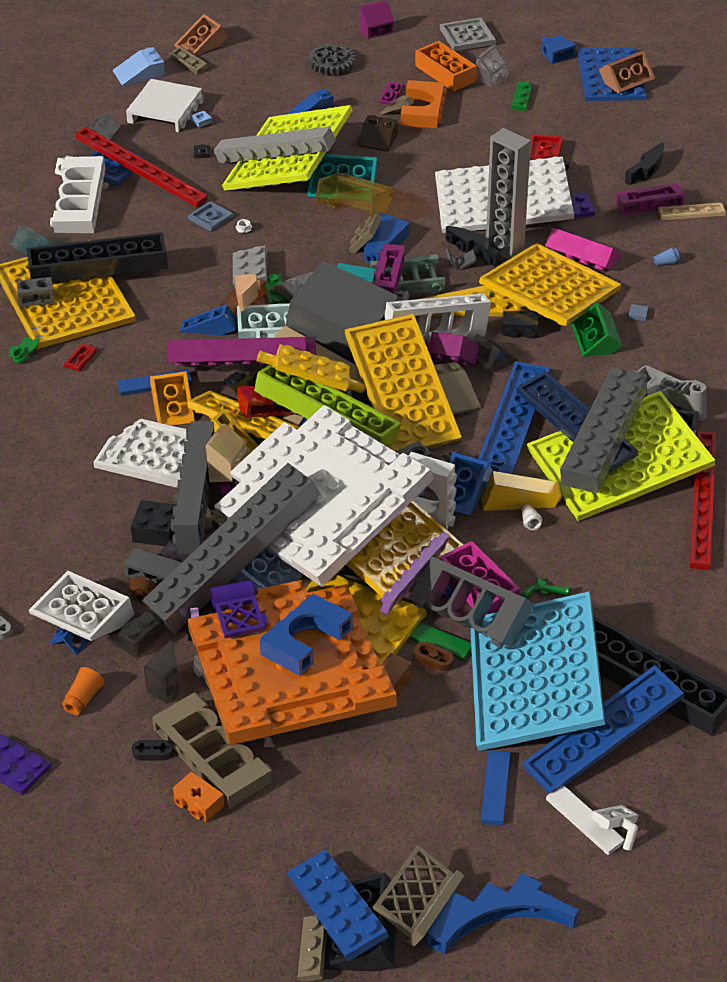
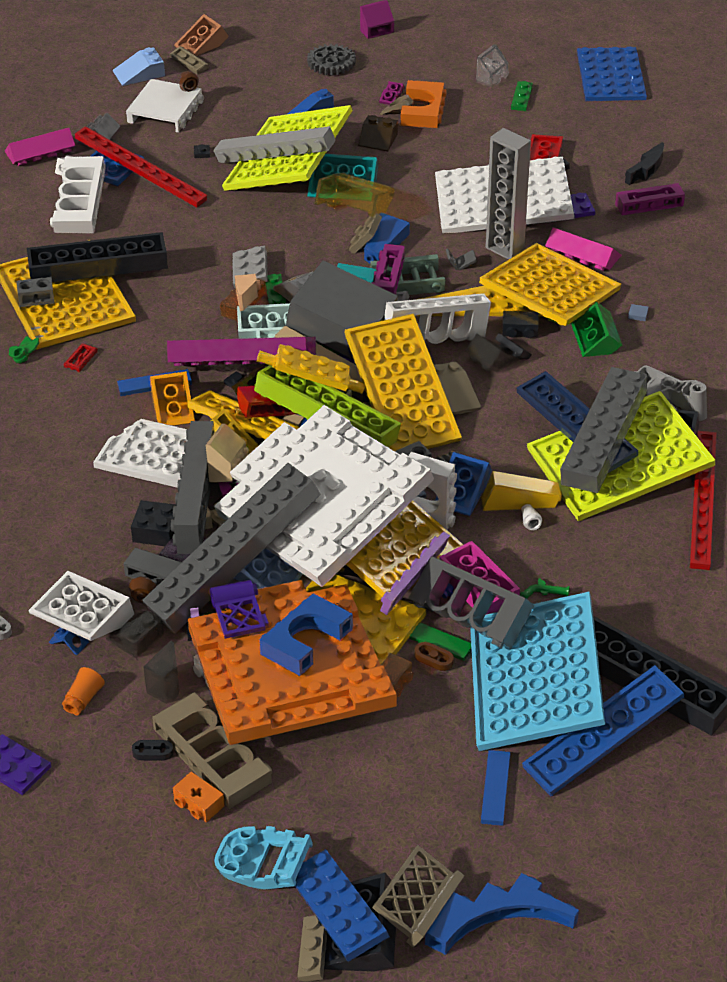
clear light blue slope [9,226,53,255] -> none
blue slope [180,304,238,335] -> none
sand blue tile [188,201,234,232] -> none
light blue plate [191,111,212,128] -> none
white plate [236,219,252,233] -> none
orange brick [415,41,477,92] -> none
magenta brick [428,332,479,367] -> none
light grey plate [440,18,496,51] -> none
black slope [445,225,500,267] -> none
blue plate [478,361,550,486] -> none
blue torso [542,35,576,64] -> none
white tile [546,786,625,855] -> none
white plate [591,805,638,851] -> none
nougat slope [599,50,655,93] -> none
medium blue cone [653,248,680,266] -> none
tan tile [658,203,726,220] -> none
none -> dark pink slope [5,128,75,166]
none -> reddish brown cone [179,71,199,92]
none -> medium azure slope [214,826,313,890]
none -> black plate [495,333,532,360]

